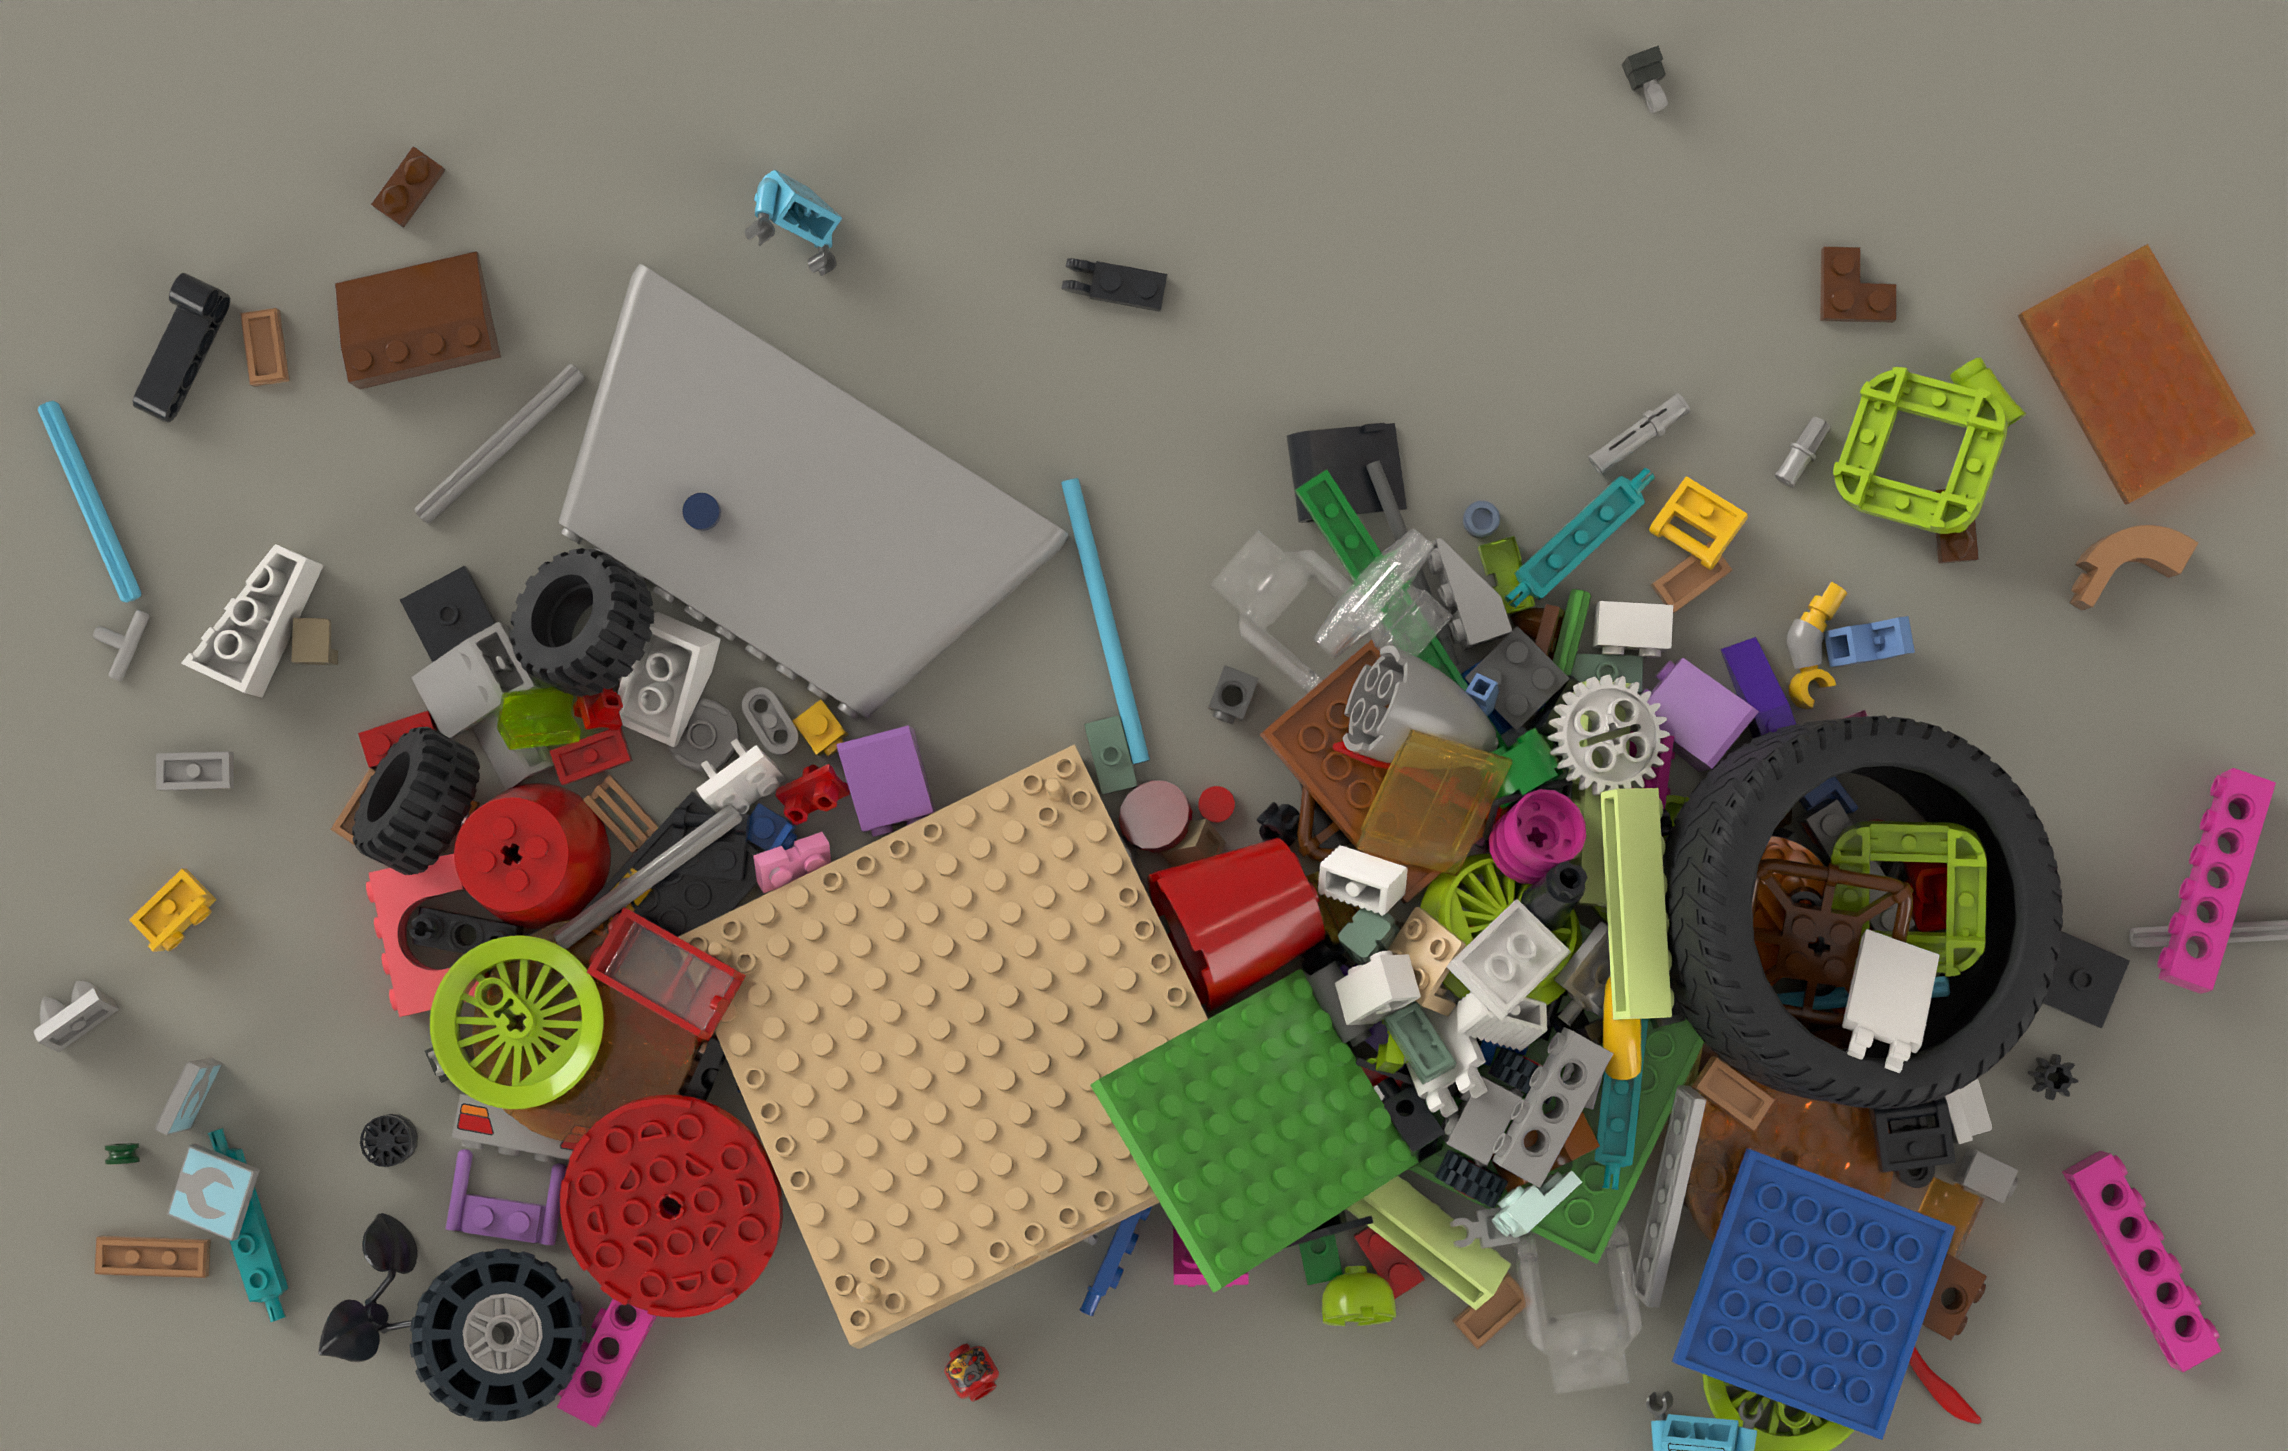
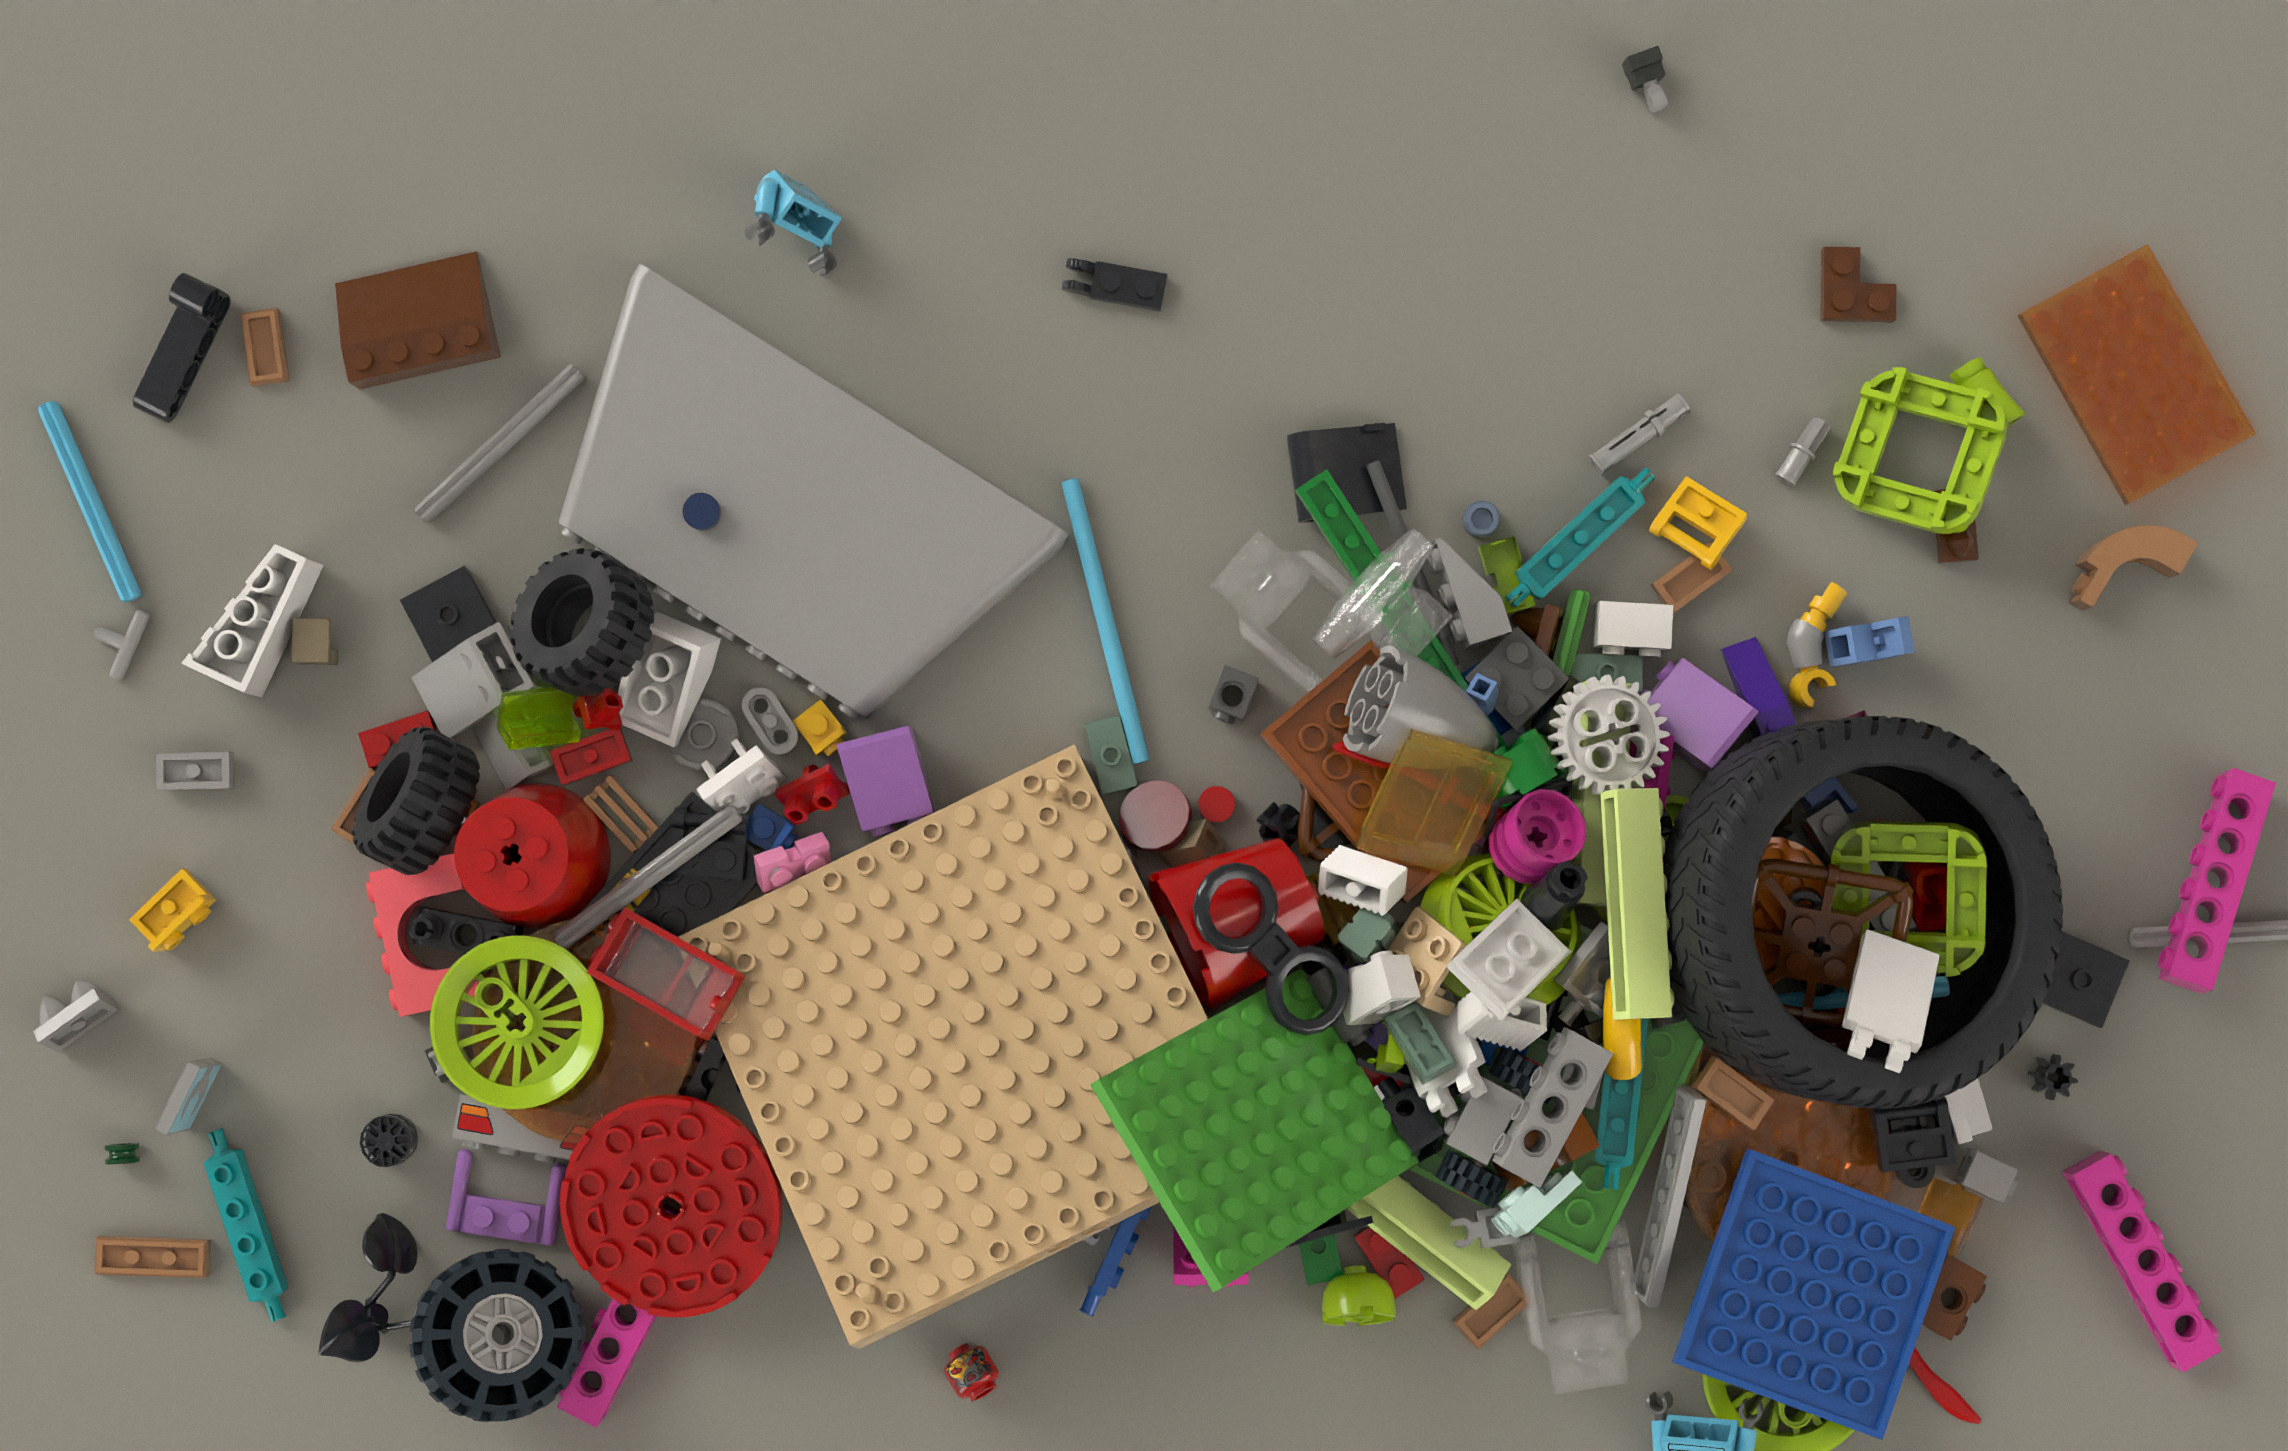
tile [167,1144,260,1241] -> none
reddish brown tile [371,146,445,228] -> none
none -> black bar [1192,862,1350,1036]

